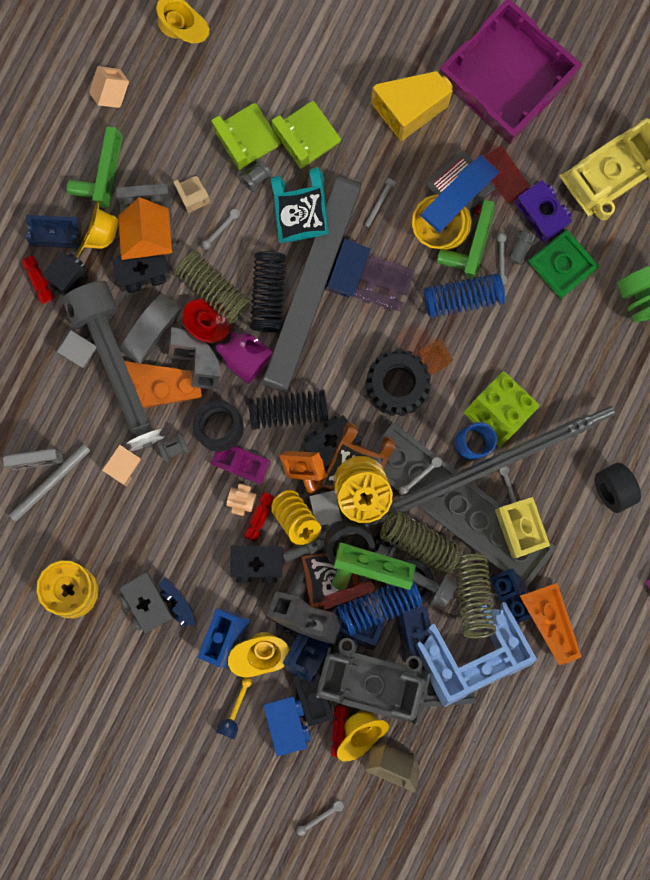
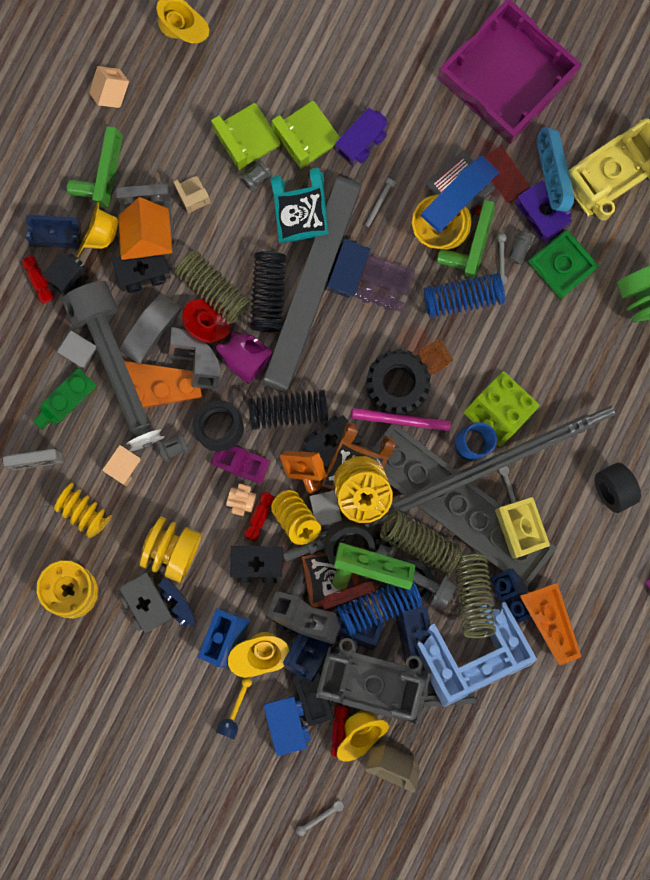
light grey bar [9,444,90,522] -> none
light grey hinge [201,209,240,250] -> none
yellow slope [371,71,453,141] -> none
light grey hinge [399,457,442,496] -> none
none -> green hinge [33,368,98,430]
none -> yellow piece [54,483,112,538]
none -> yellow wheel [139,516,202,583]
none -> dark purple brick [335,107,388,167]
none -> dark pink bar [350,408,451,431]
none -> dark azure beam [536,127,574,212]

